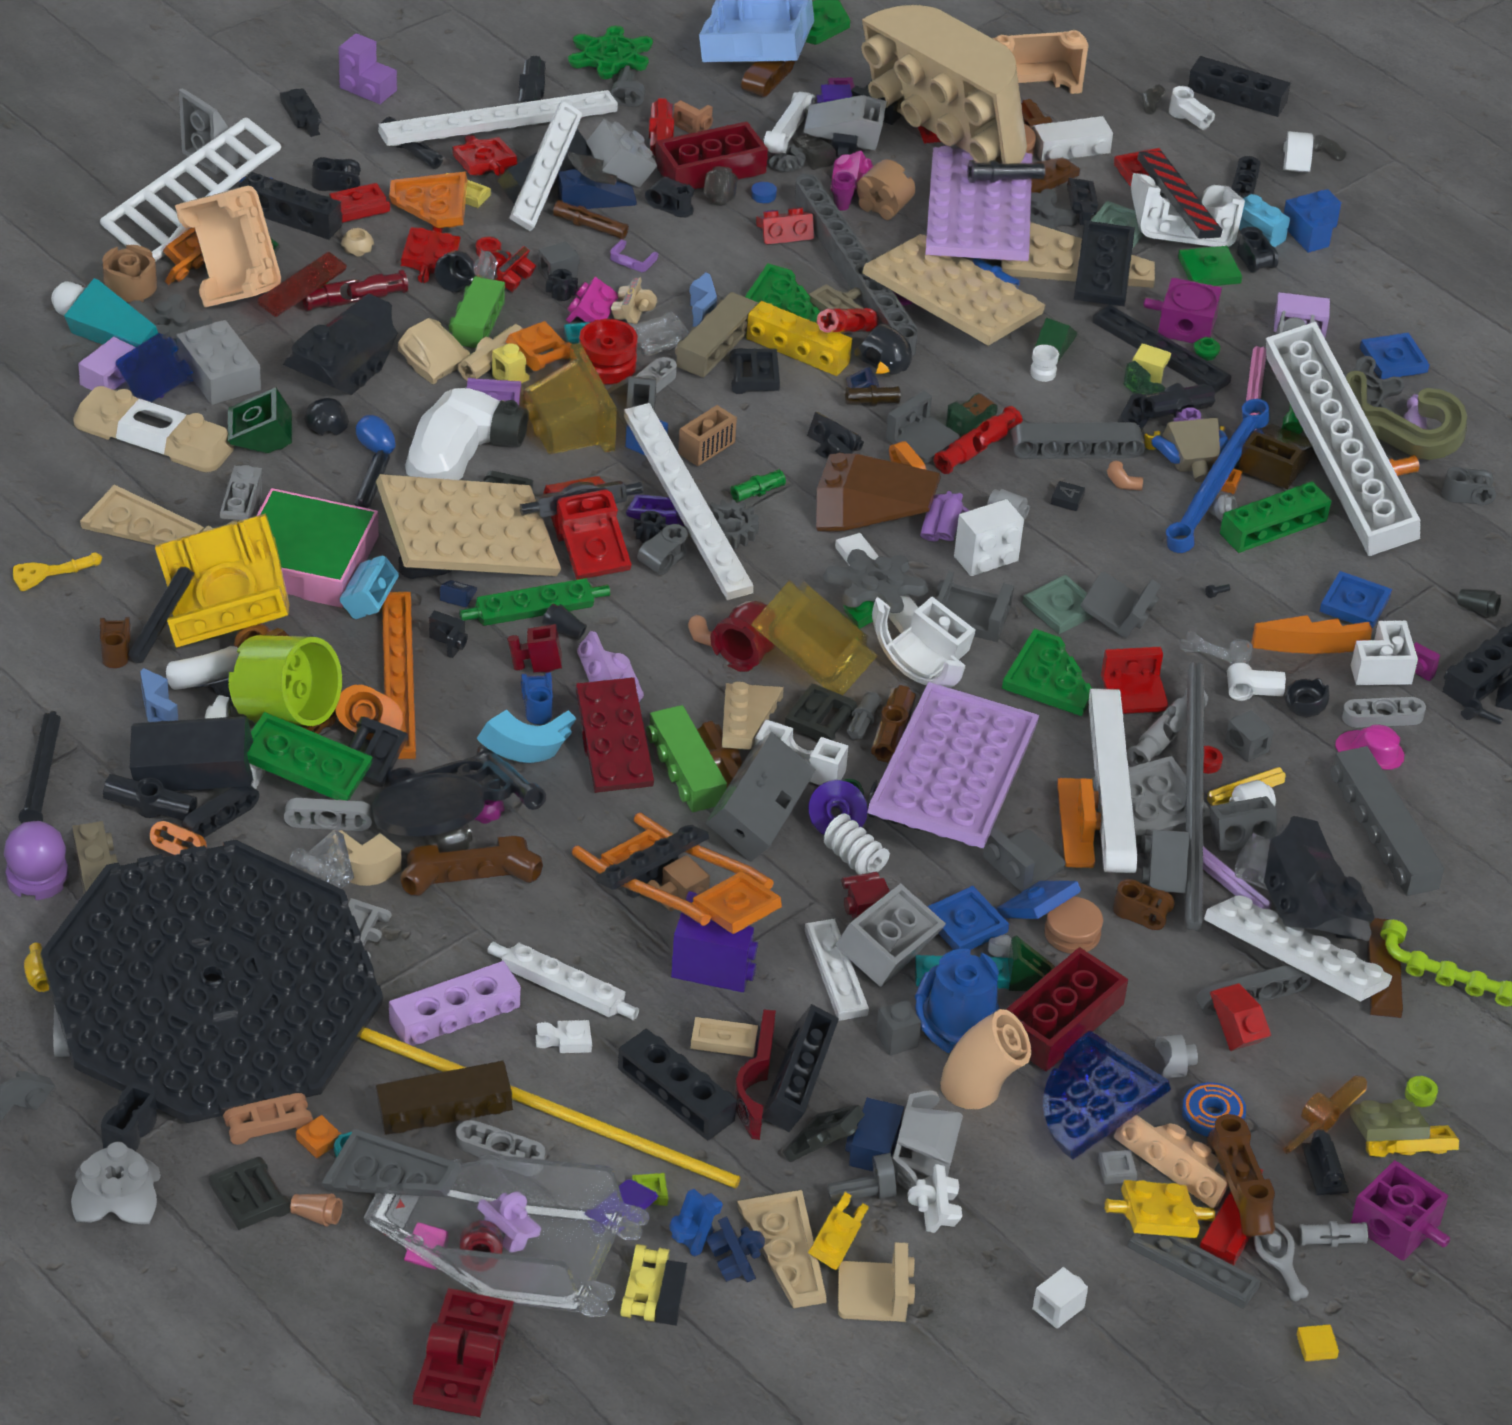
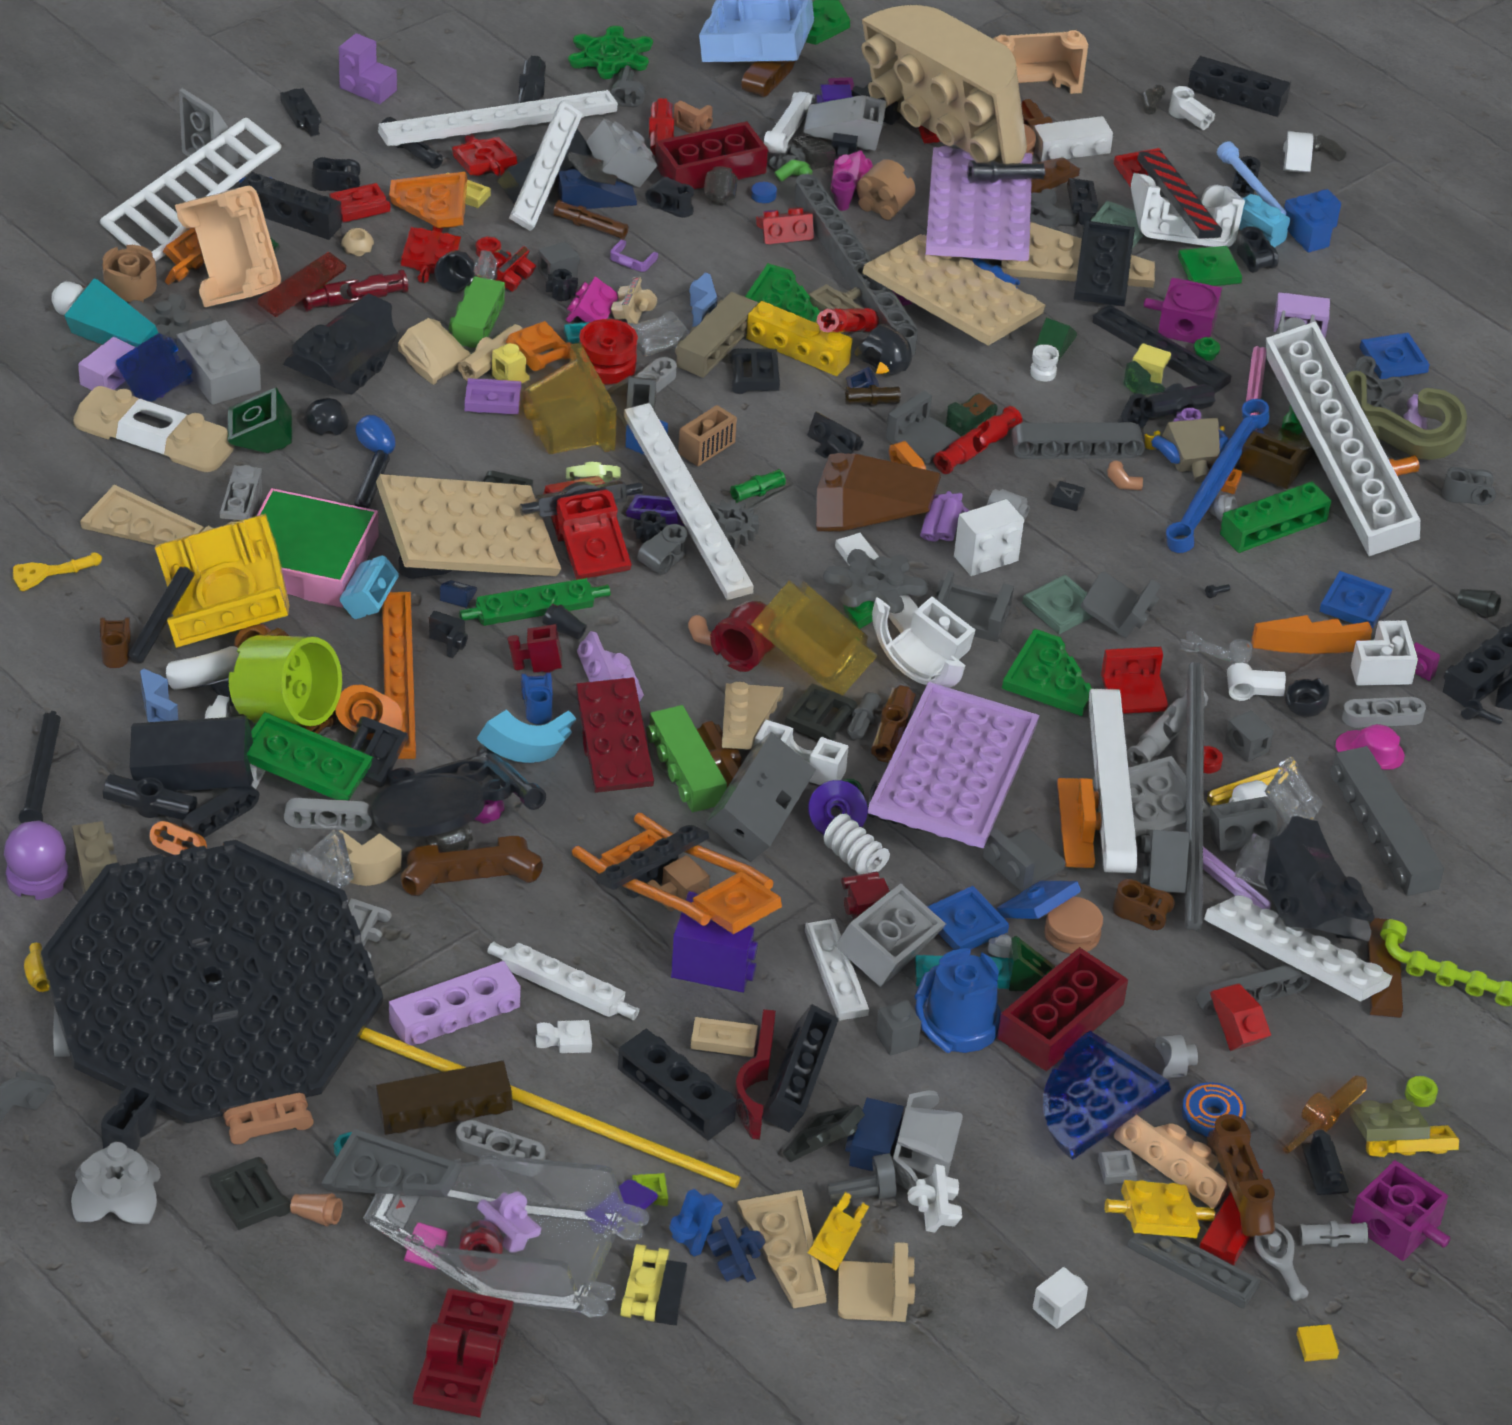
orange plate [296,1115,342,1159] -> none
white piece [405,388,529,480] -> none
light nougat brick [940,1009,1031,1109] -> none
none -> yellowish green plate [566,462,621,482]
none -> bright green arm [774,160,812,182]
none -> light blue piece [1217,141,1286,215]
none -> clear plate [1264,757,1323,825]

